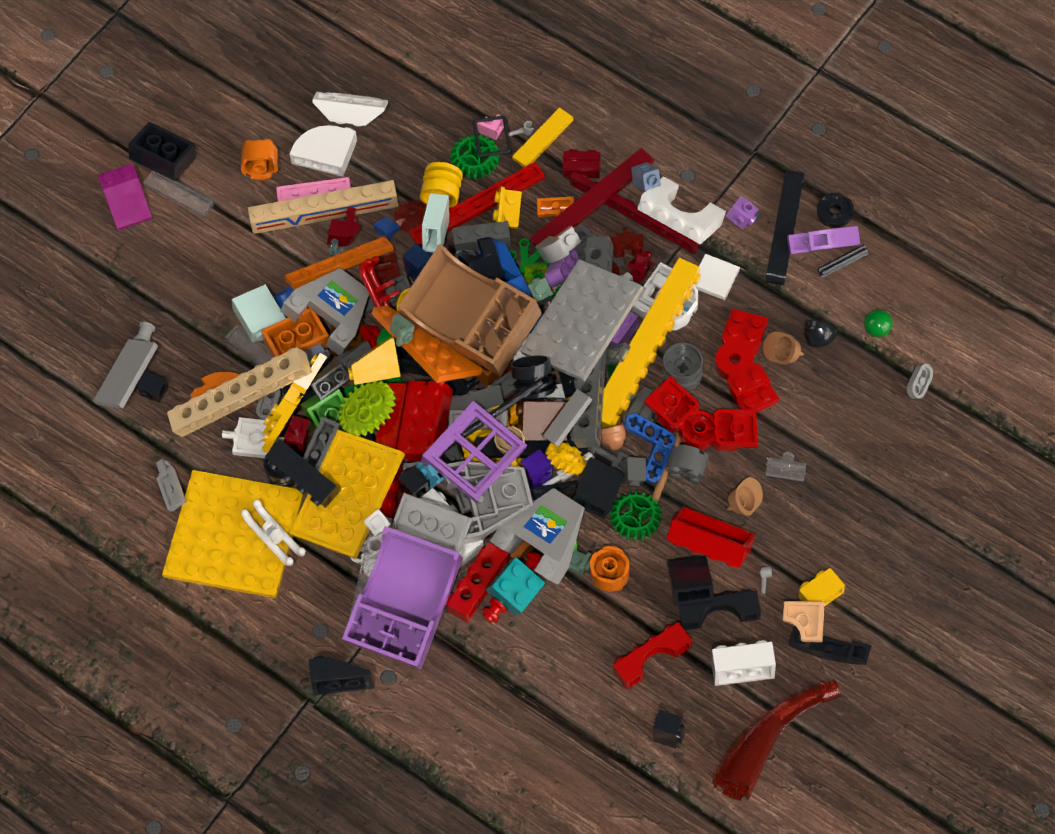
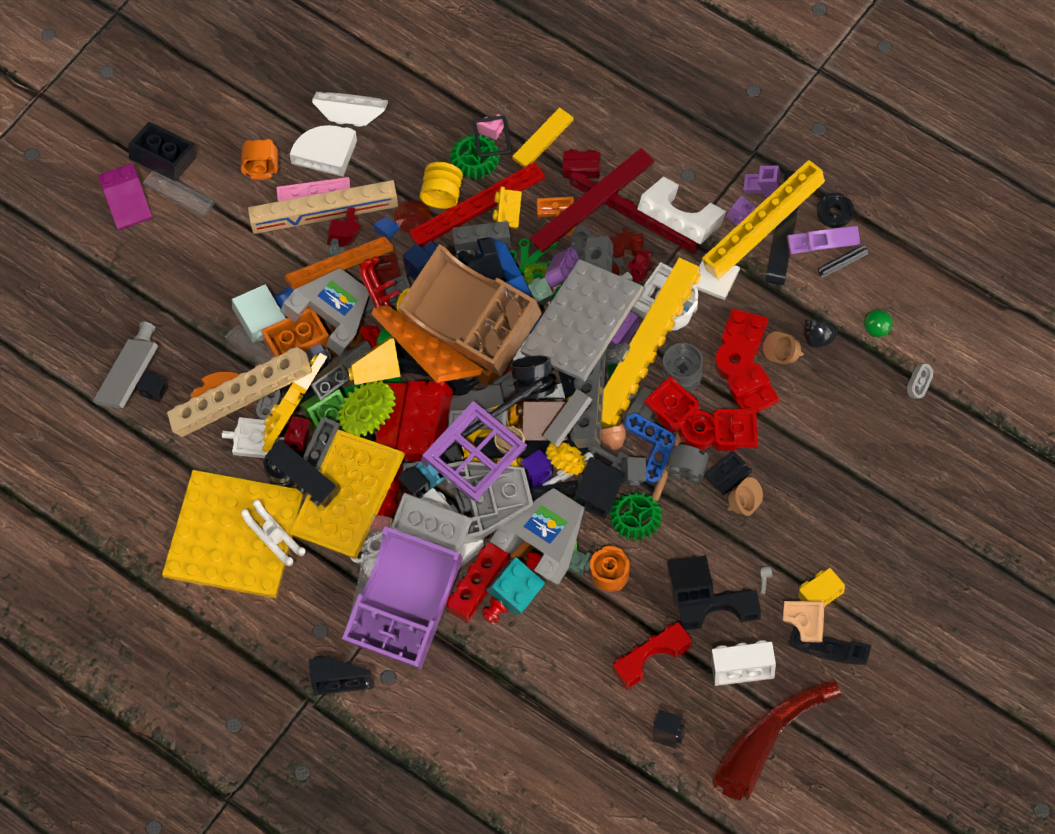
light grey hinge [156,459,186,512] -> none
white tile [363,509,391,537] -> none
sand green bracket [389,313,415,346] -> none
light aqua brick [422,193,449,253] -> none
light grey hand [508,121,534,137] -> none
light grey brick [535,226,582,263] -> none
sand blue brick [631,162,661,191] -> none
red piece [666,506,756,568] -> none
clear tile [766,452,807,482] -> none
none -> yellow brick [702,160,825,280]
none -> black plate [704,451,752,496]
none -> medium lavender brick [743,165,781,197]

